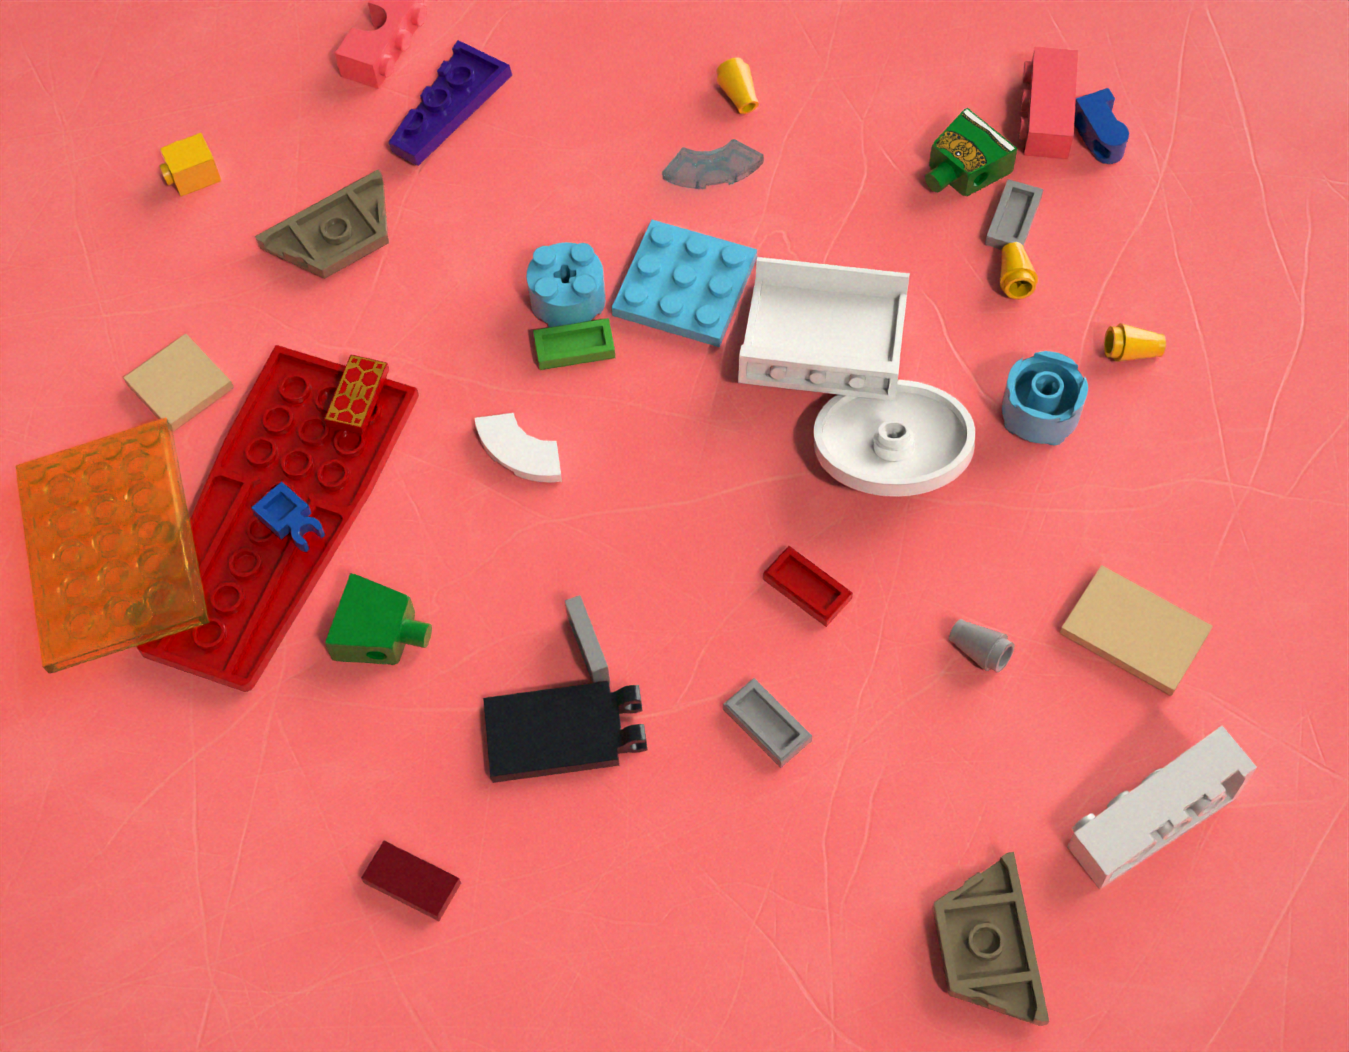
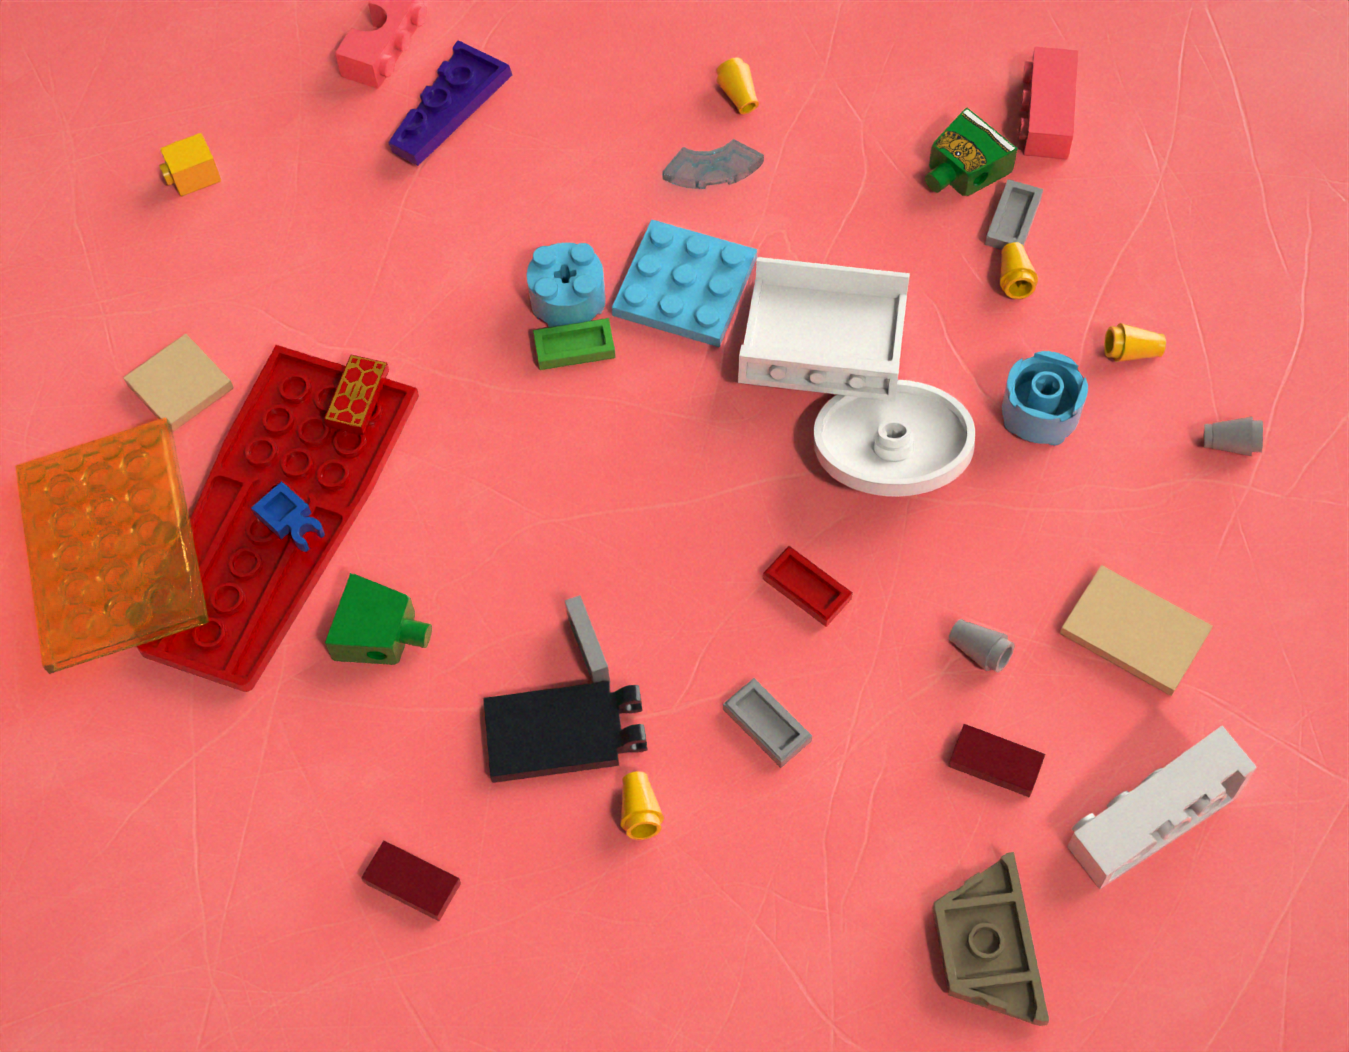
dark tan wing [255,169,389,279] -> none
white tile [474,413,562,483] -> none
blue leg [1074,88,1129,164] -> none
none -> yellow cone [621,771,664,840]
none -> dark red tile [948,724,1046,798]
none -> light grey cone [1204,417,1263,456]

